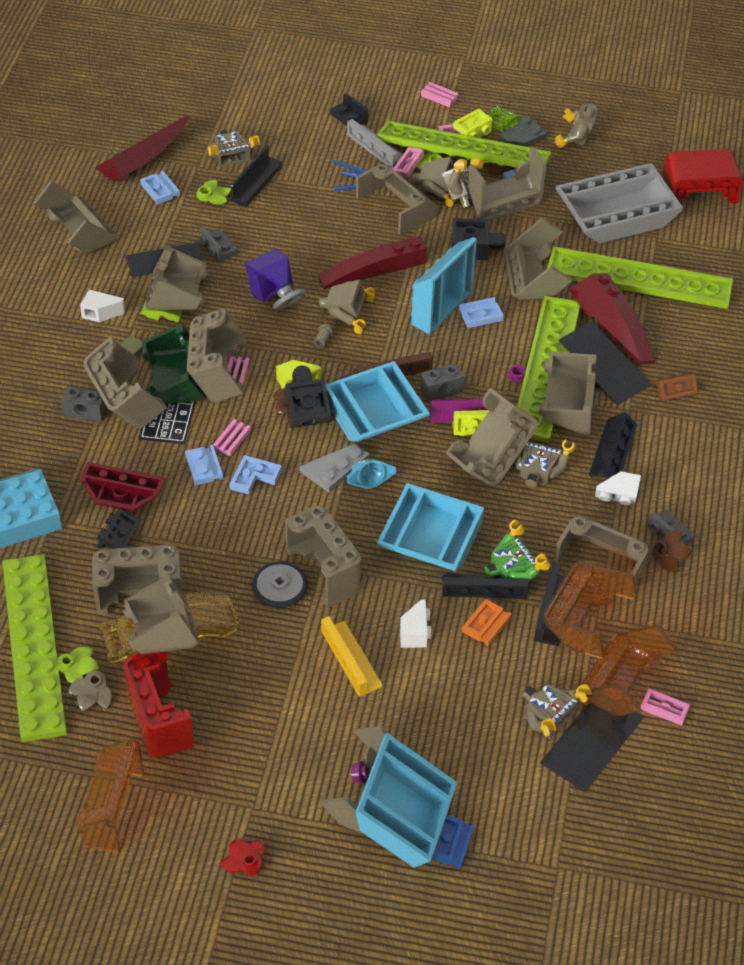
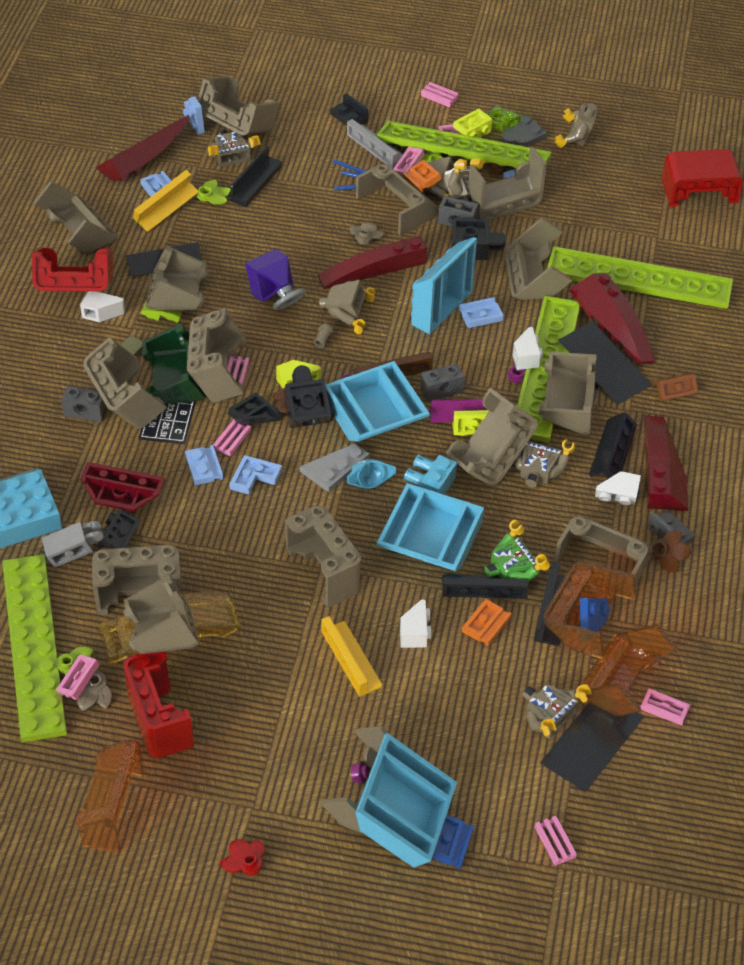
dark grey bracket [199,227,238,262] -> none
light grey wheel [252,562,308,607] -> none
light grey slope [556,163,683,243] -> none
none -> red windscreen [31,247,114,292]
none -> light grey hinge [42,520,104,568]
none -> bright pink tile [56,655,100,700]
none -> yellow panel [133,170,198,232]
none -> light blue plate [183,96,205,135]
none -> dark tan windscreen [198,76,280,135]
none -> black wing [228,392,283,425]
none -> dark tan plate [350,222,385,245]
none -> orange plate [403,160,442,193]
none -> medium azure brick [404,454,457,495]
none -> dark grey brick [438,196,478,226]
none -> white slope [513,327,543,370]
none -> bright pink tile [534,816,577,866]
none -> blue wing [580,598,610,640]
none -> dark red wedge [644,415,688,511]

